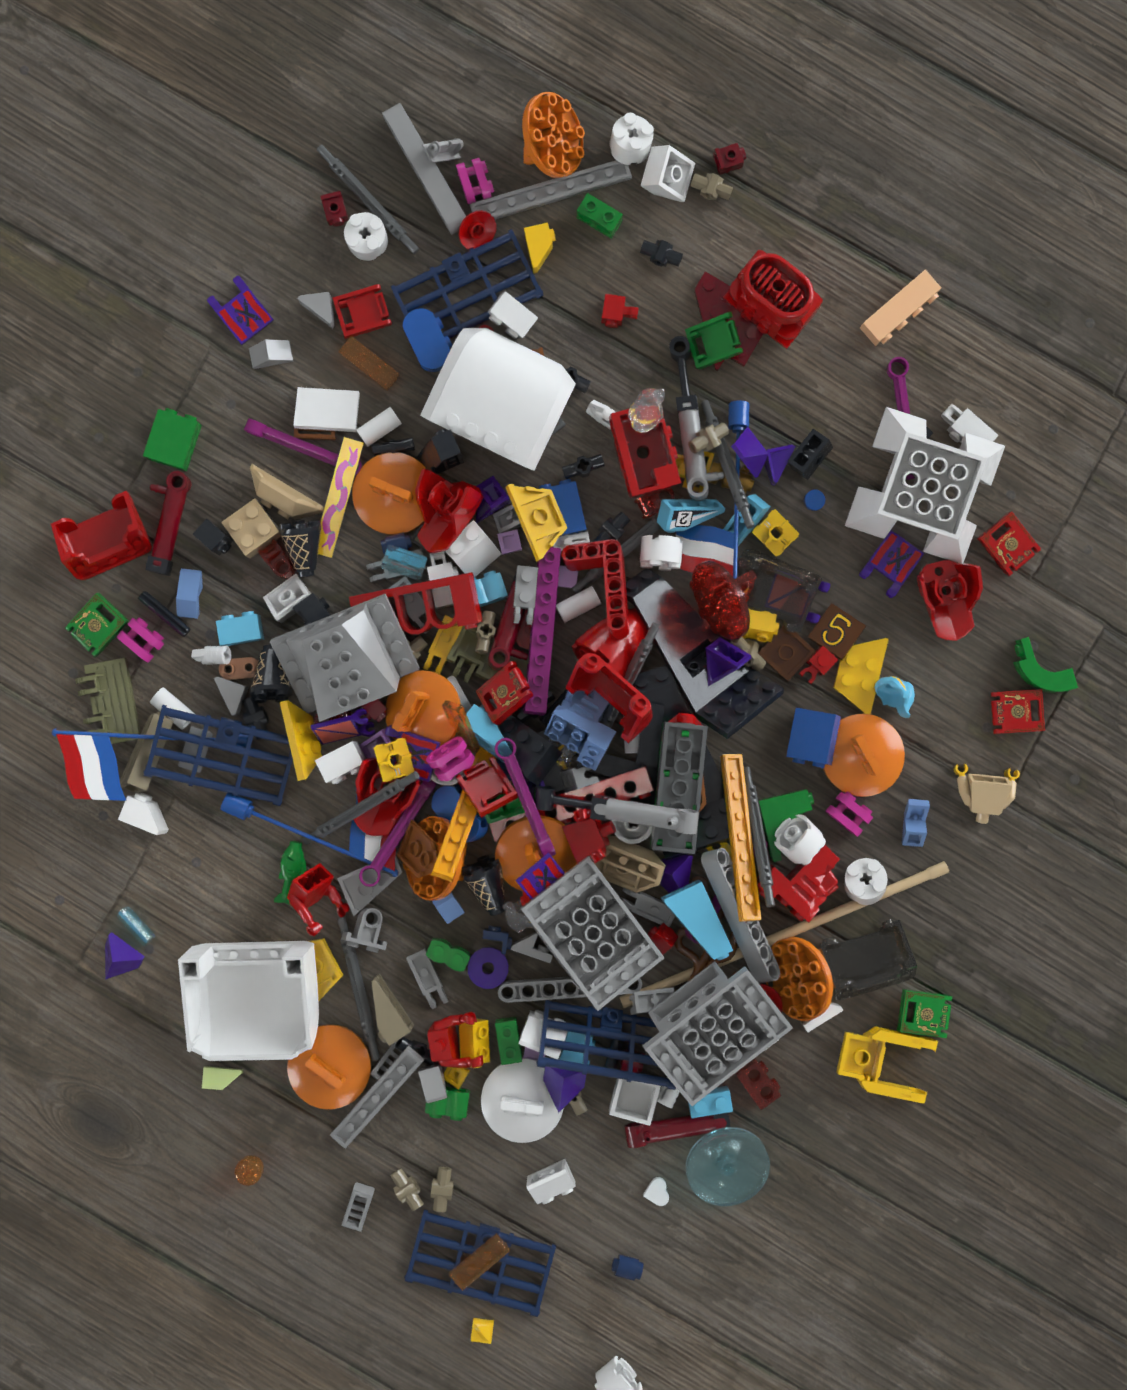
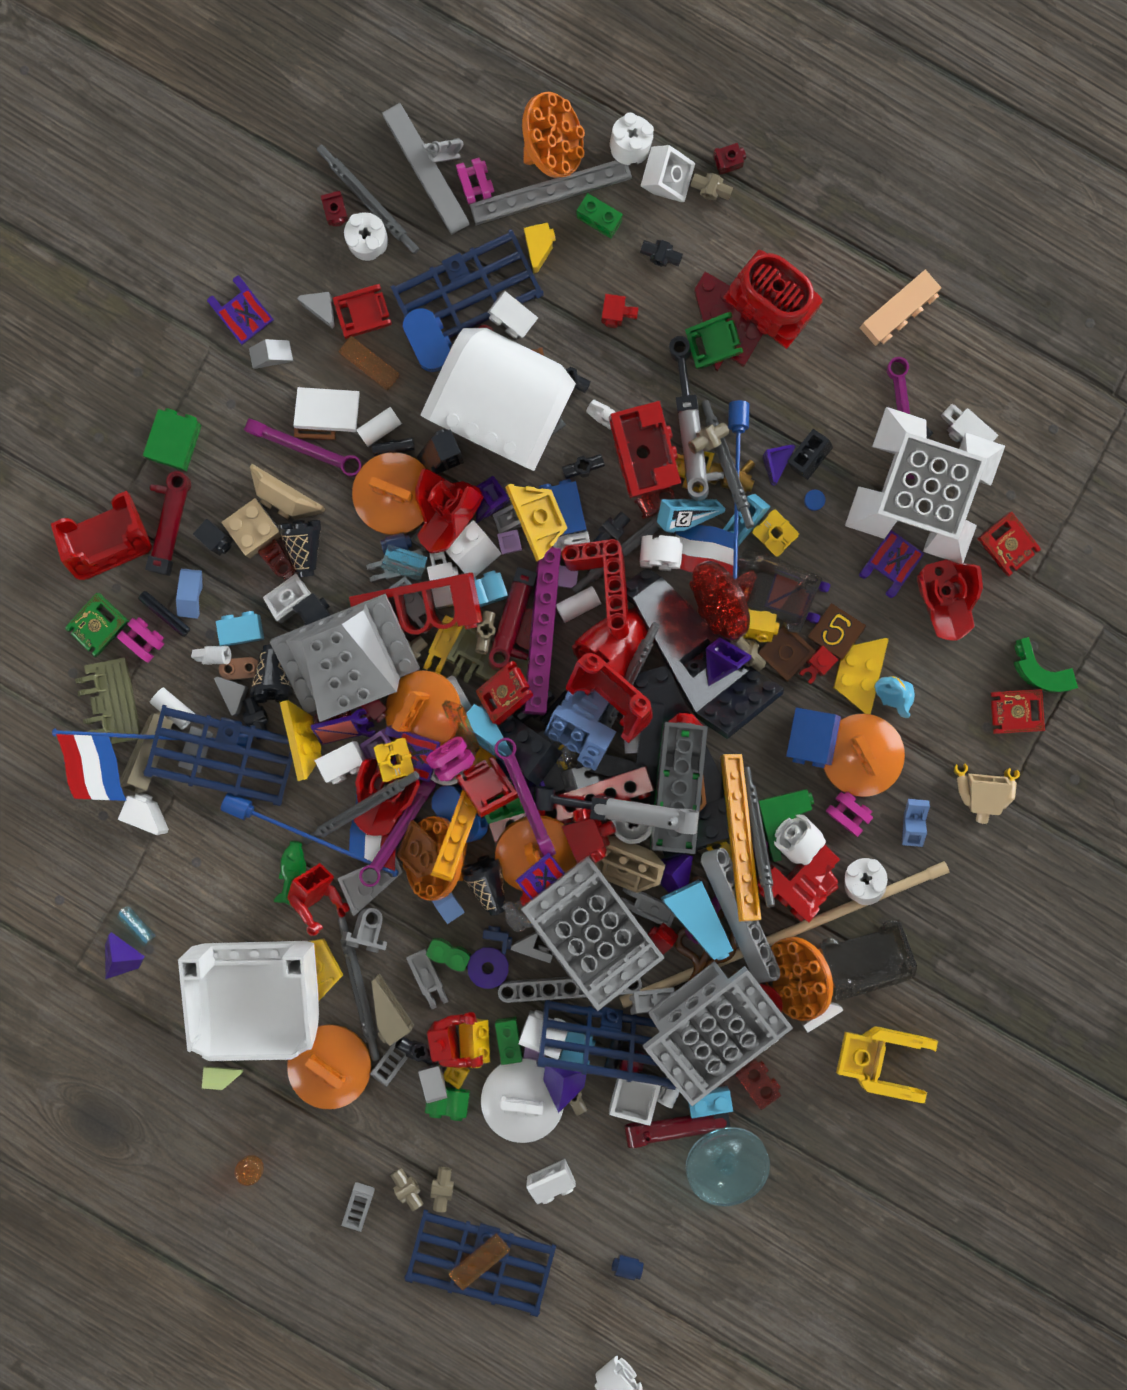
yellow sticker [318,437,364,558] -> none
light grey tile [330,1045,424,1149] -> none
red dish [458,210,496,249] -> none
yellow tile [471,1318,494,1344] -> none
light grey hinge [513,565,538,625] -> none
clear hair [628,388,665,433] -> none
white tile [643,1177,669,1206] -> none
dark purple slope [731,427,769,478] -> none
green container [897,989,953,1038] -> none

